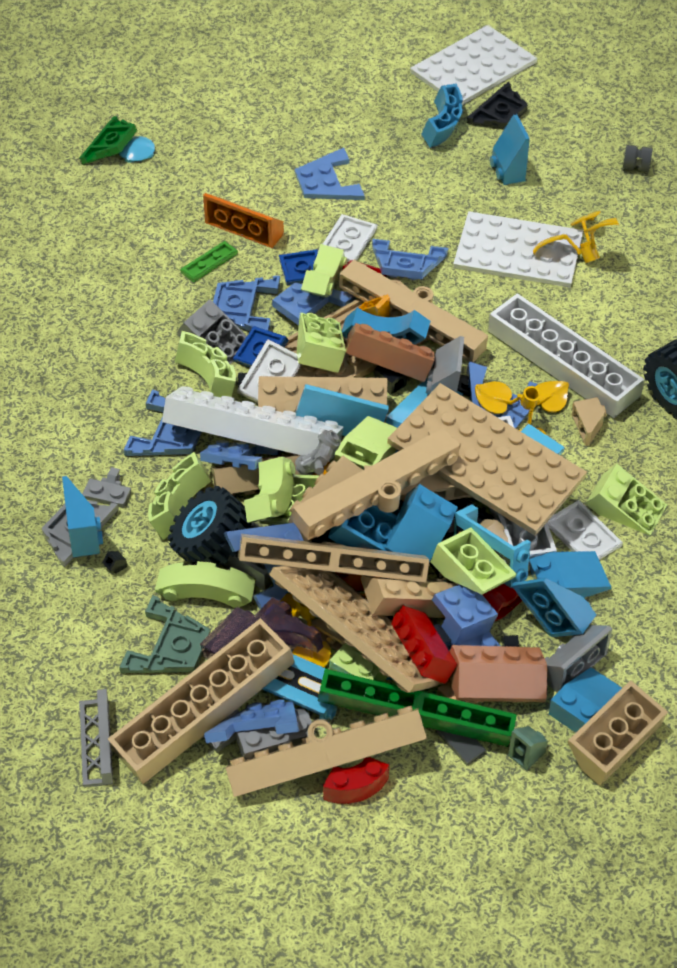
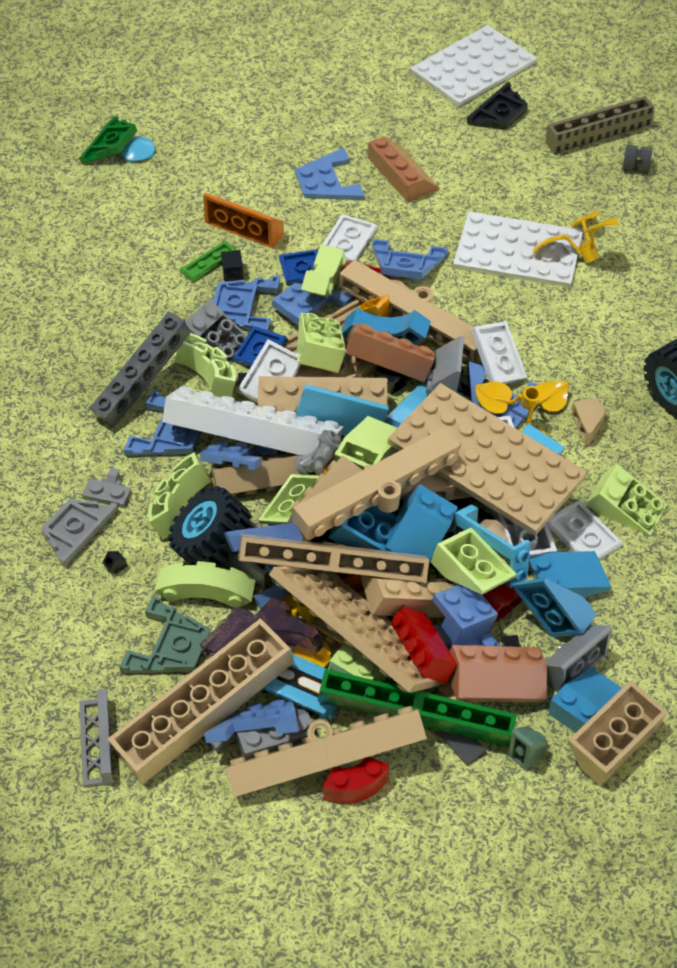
dark azure slope [62,476,103,557] -> none
yellowish green brick [244,457,296,523] -> none
dark azure brick [421,83,463,148] -> none
white brick [488,294,644,418] -> none
dark azure slope [490,114,530,185] -> none
none -> dark grey brick [90,311,191,428]
none -> black brick [221,250,244,281]
none -> nougat slope [368,136,440,202]
none -> white tile [470,321,528,385]
none -> dark tan brick [545,96,655,153]

